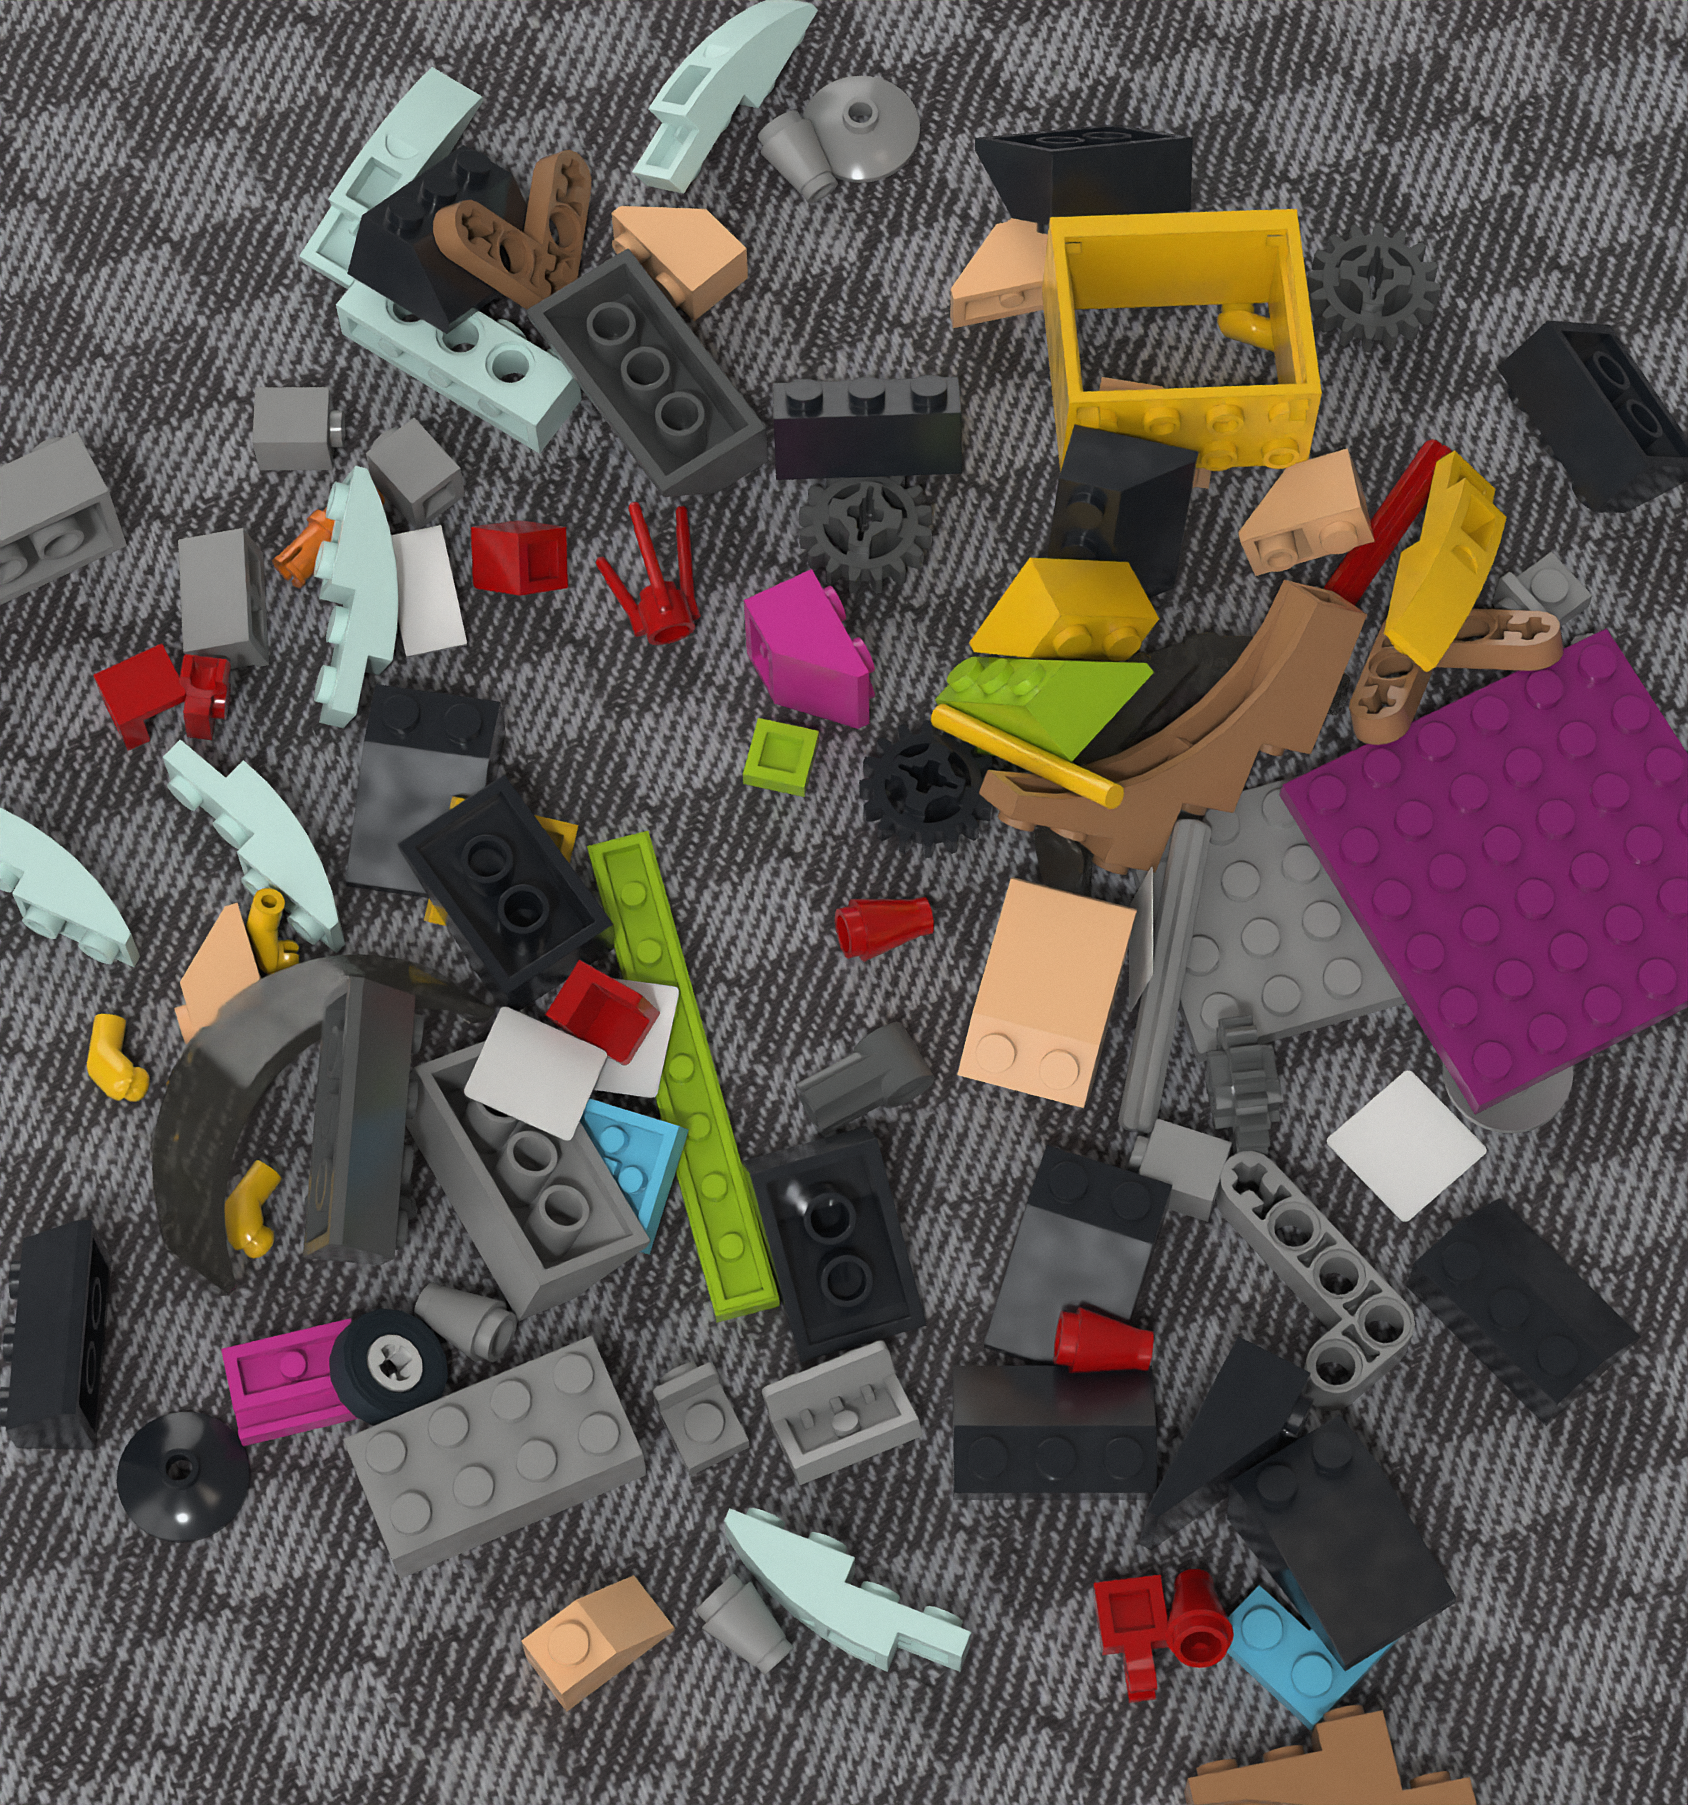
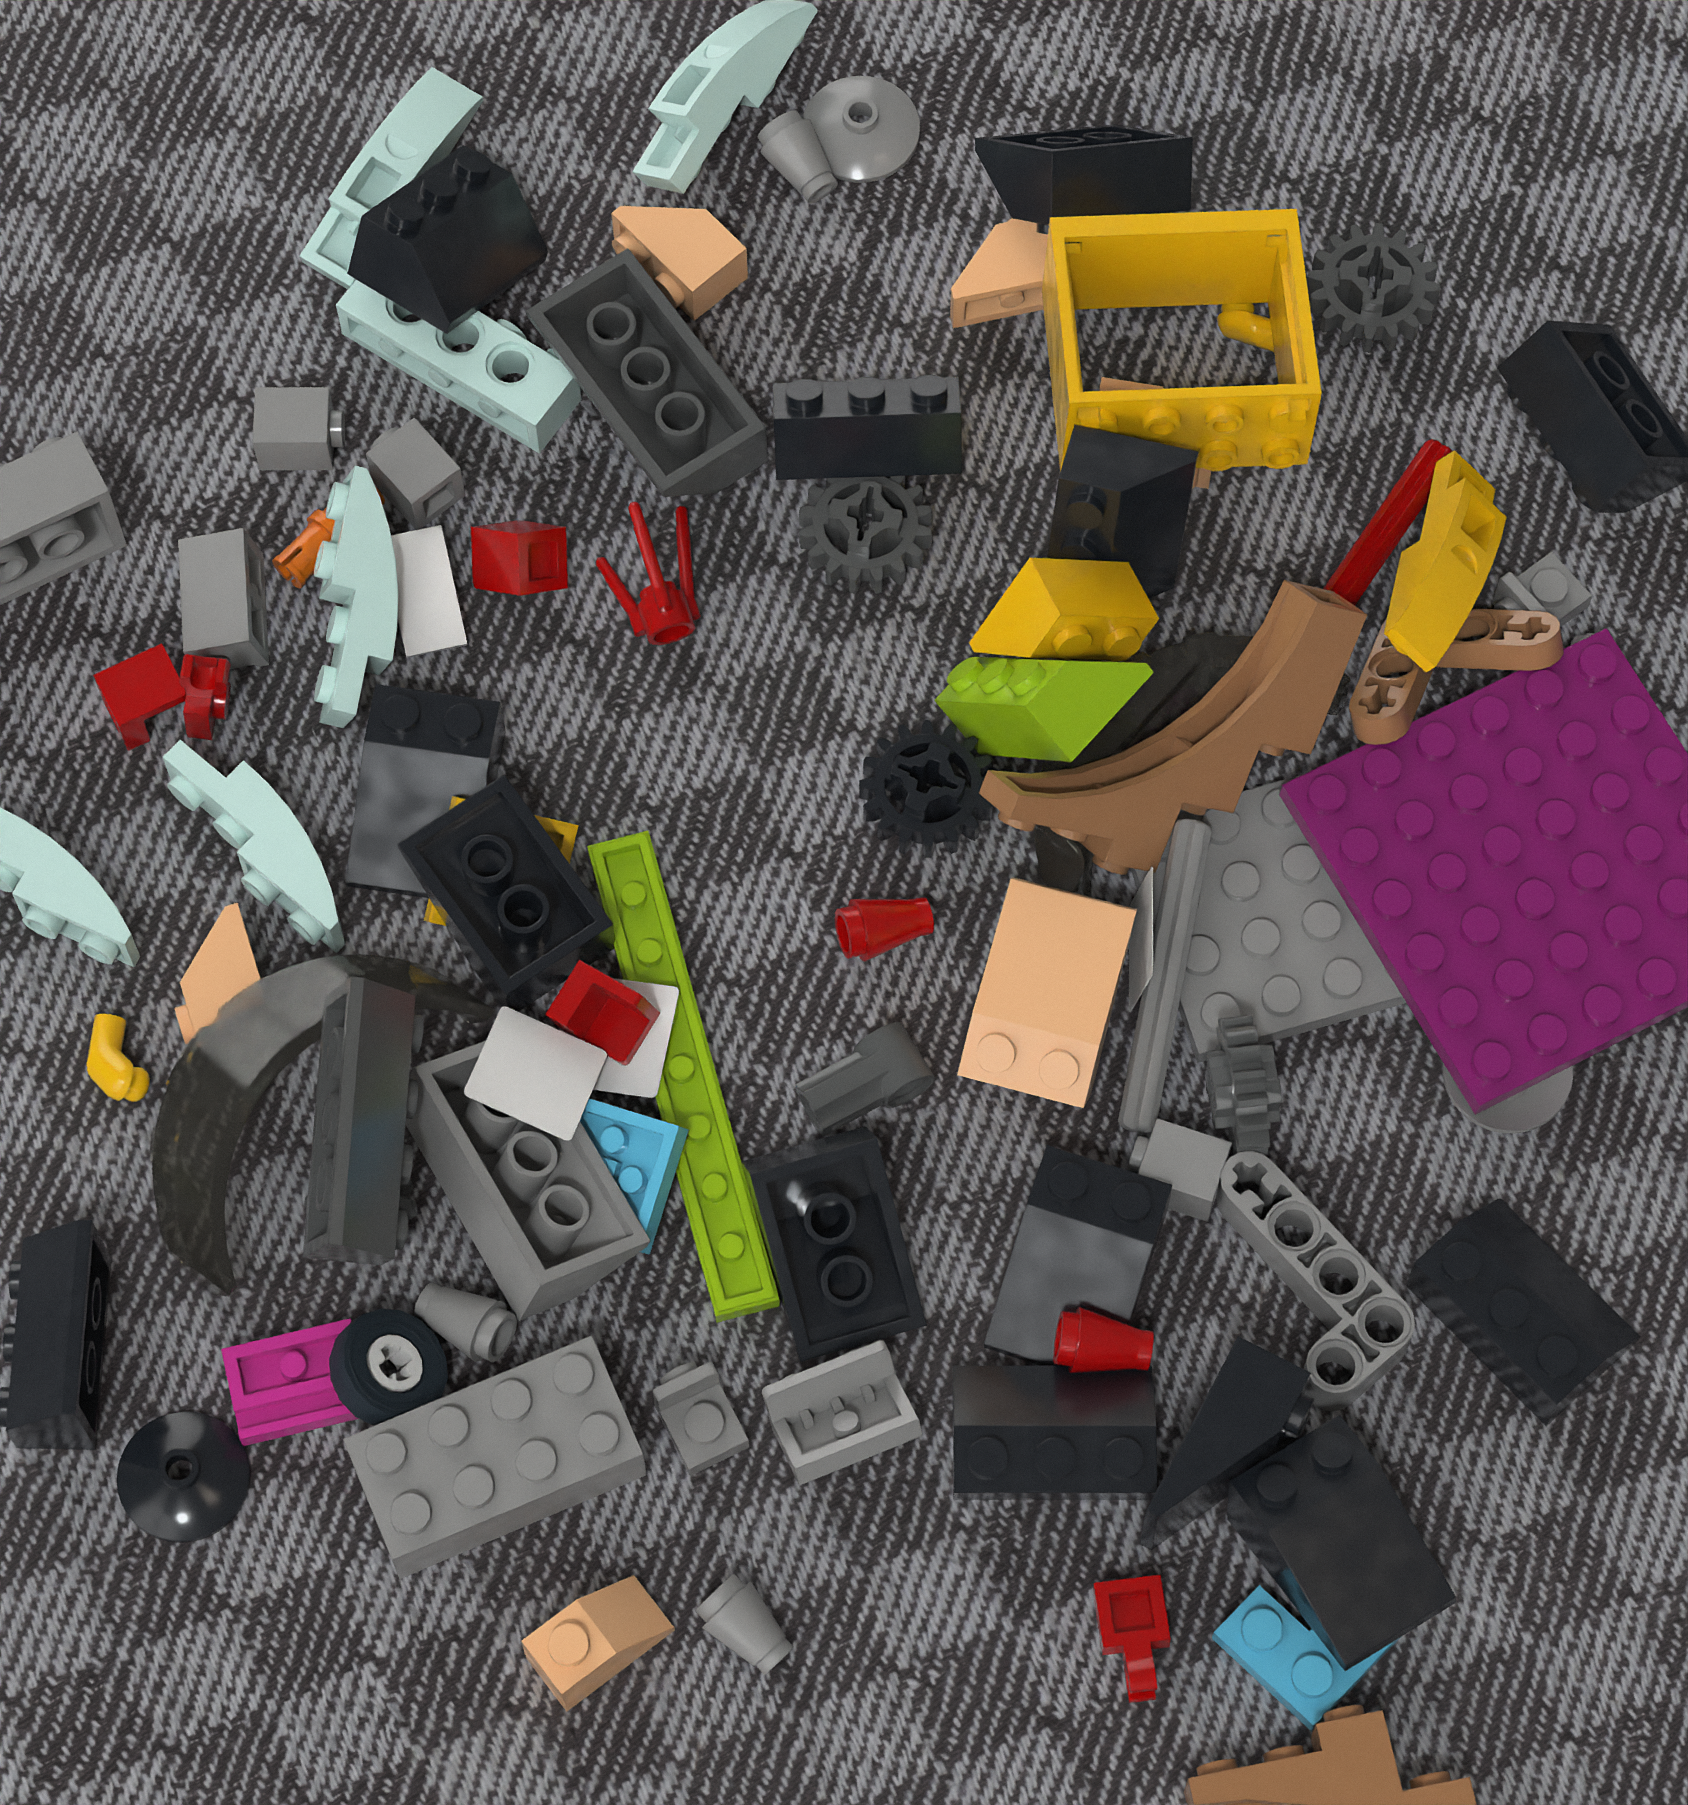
yellow arm [223,1160,282,1259] -> none
yellow arm [246,888,299,976] -> none
medium nougat beam [433,150,591,310] -> none
light aqua slope [724,1508,971,1672] -> none
lime plate [743,718,819,797] -> none
dark pink slope [744,569,875,729] -> none
yellow bar [931,704,1124,809] -> none
red cone [1166,1569,1234,1668] -> none
light nougat slope [1238,448,1375,576] -> none
white sticker [1327,1071,1487,1222] -> none

